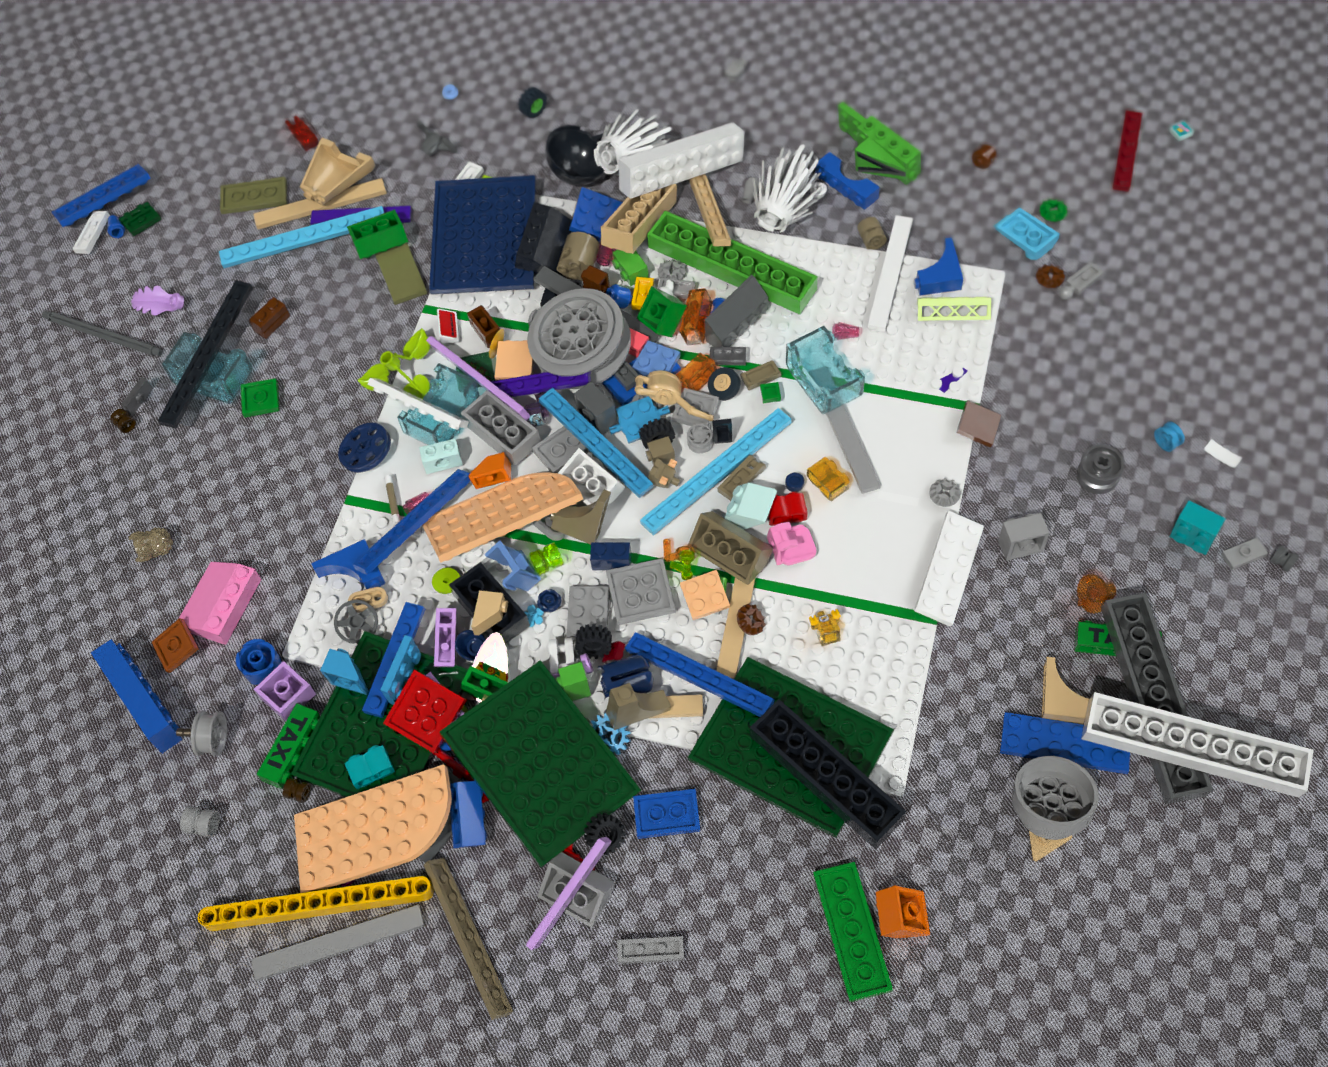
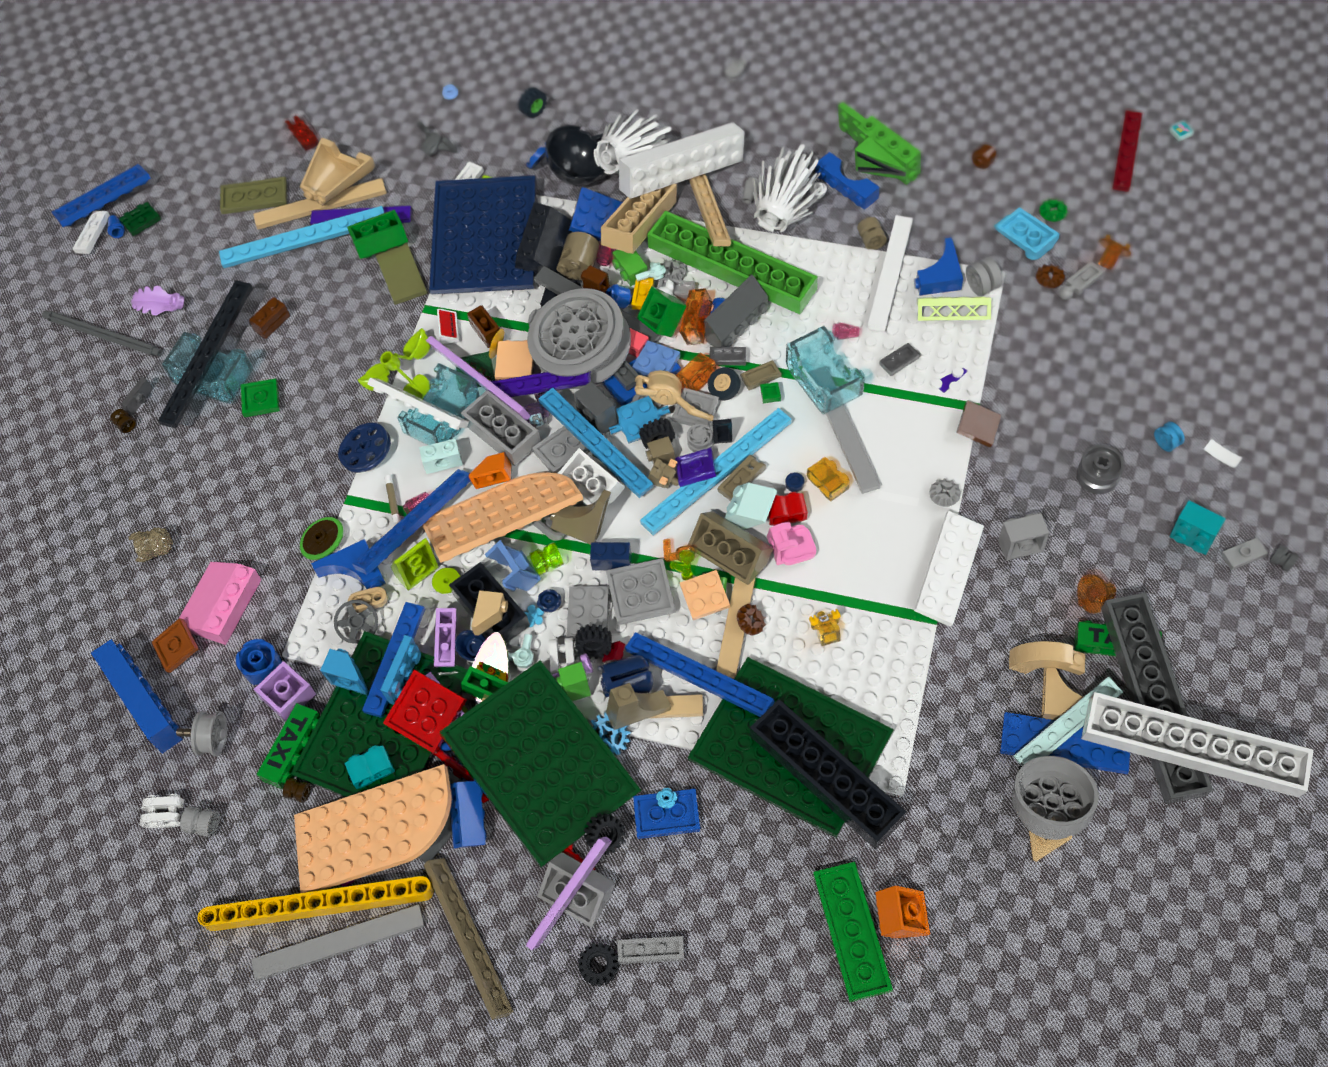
none -> white brick [139,794,184,828]
none -> dark brown wheel [300,517,343,560]
none -> lime slope [391,538,439,591]
none -> light aqua piece [507,634,534,668]
none -> blue tile [526,142,546,170]
none -> black tyre [578,943,619,987]
none -> light aqua piece [635,262,666,282]
none -> medium azure plate [656,788,677,809]
none -> dark purple tile [675,448,717,487]
none -> flat silver plate [879,343,920,376]
none -> light grey wheel [966,257,1003,296]
none -> tan arch [1009,641,1085,675]
none -> light aqua tile [1013,677,1123,766]
none -> clear orange piece [1098,234,1132,270]

